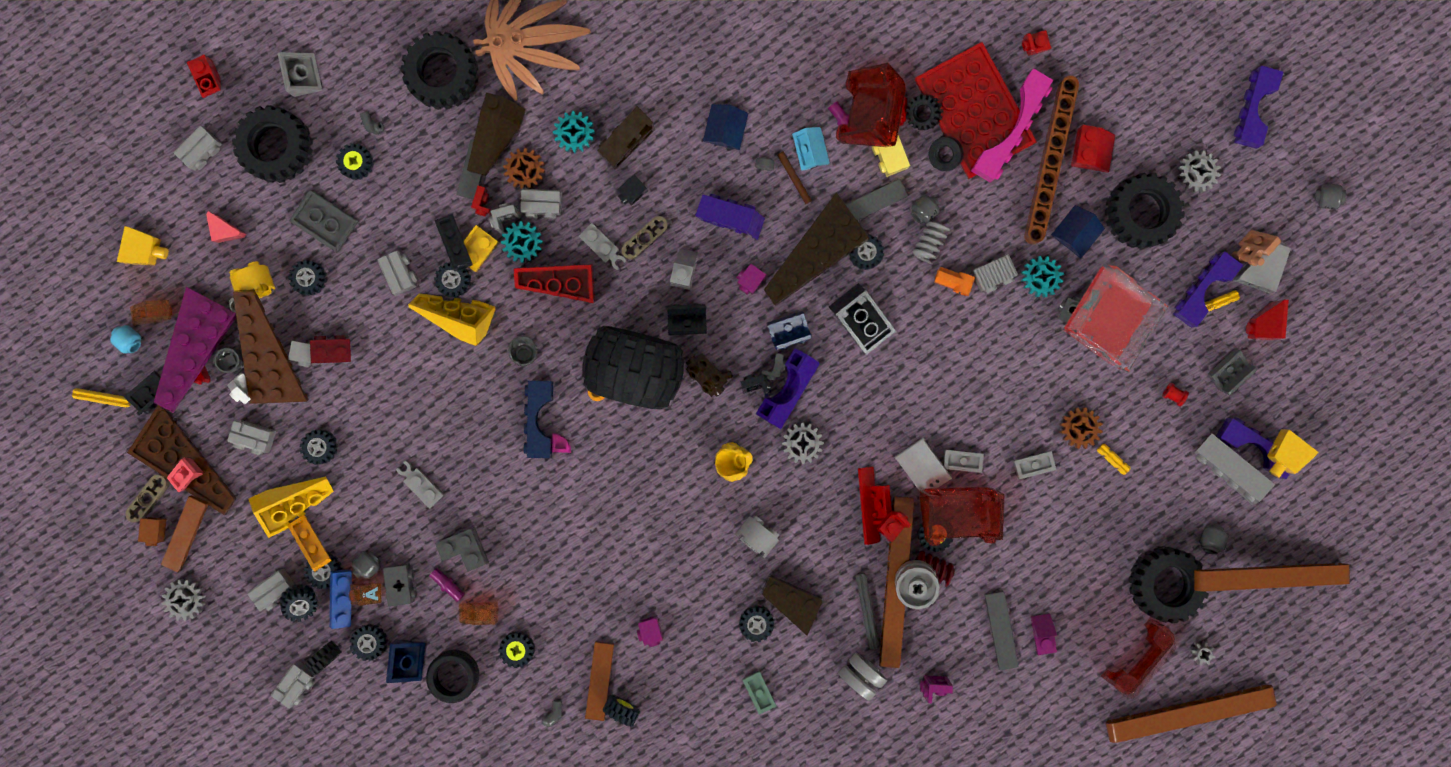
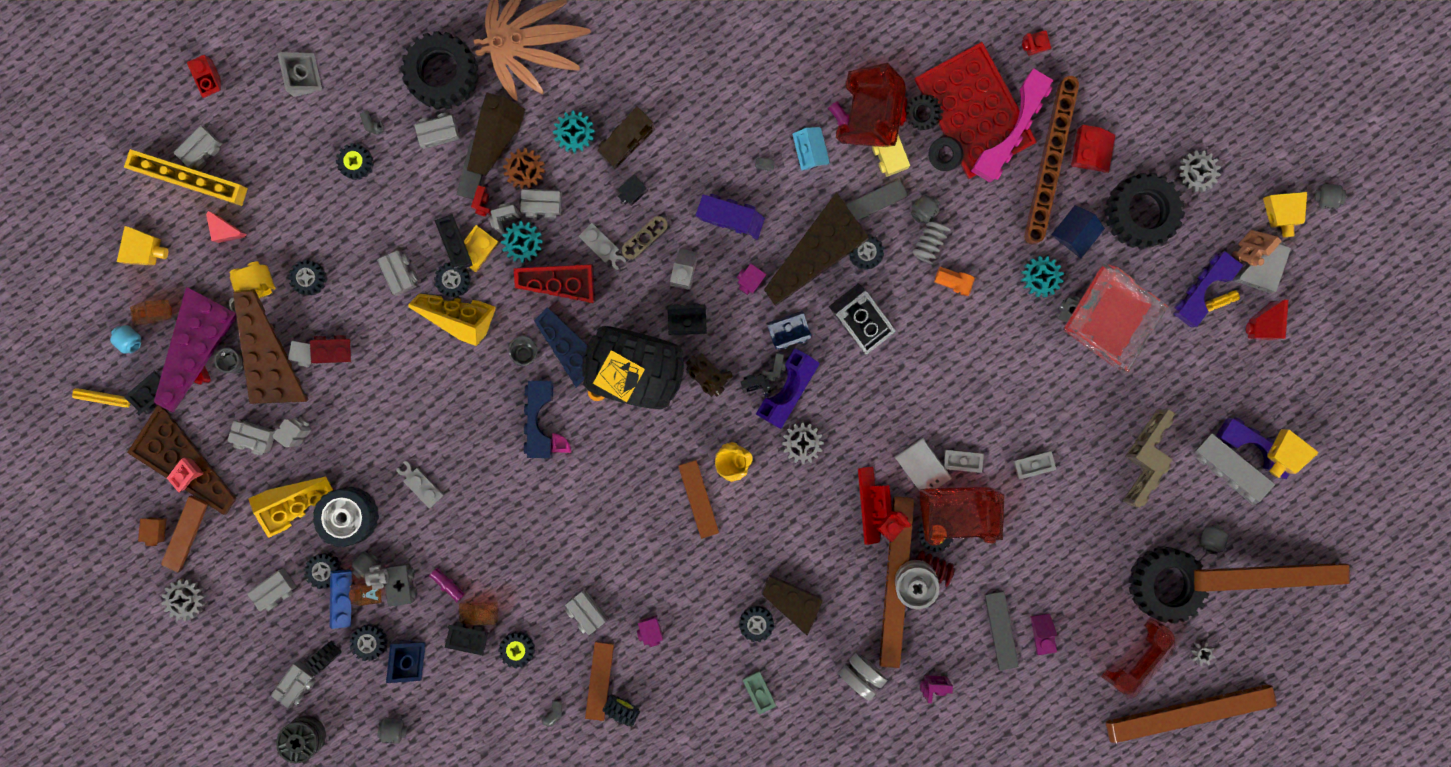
dark tan beam [125,474,169,523] -> none
white bracket [227,373,250,404] -> none
black tyre [232,105,313,183] -> none
black wheel [279,584,317,622] -> none
light orange plate [287,515,332,571] -> none
dark grey tile [289,189,359,253] -> none
black wheel [300,430,338,465] -> none
black tyre [426,650,479,703] -> none
dark grey brick [435,527,489,572] -> none
dark blue slope [703,104,749,150] -> none
light grey brick [735,516,779,559] -> none
reddish brown bar [777,151,812,205] -> none
dark grey axle [856,573,879,649] -> none
light grey brick [971,254,1018,293] -> none
dark orange gear [1059,407,1103,449] -> none
yellow axle [1097,444,1131,475] -> none
red bush [1162,383,1189,407] -> none
dark grey bracket [1208,349,1257,395] -> none
dark purple arch [1234,65,1283,149] -> none
none -> yellow brick [124,149,248,206]
none -> light grey brick [272,417,311,447]
none -> pearl dark grey wheel [276,715,326,764]
none -> wheel [313,487,379,547]
none -> light grey gear [365,565,388,590]
none -> dark grey head [377,718,407,744]
none -> light grey brick [414,113,460,149]
none -> black bracket [445,622,488,656]
none -> dark blue wing [534,307,587,388]
none -> light grey brick [565,589,608,635]
none -> yellow sticker [593,350,645,402]
none -> dark orange tile [678,460,719,539]
none -> dark tan bracket [1123,409,1175,508]
none -> yellow torso [1263,192,1307,238]

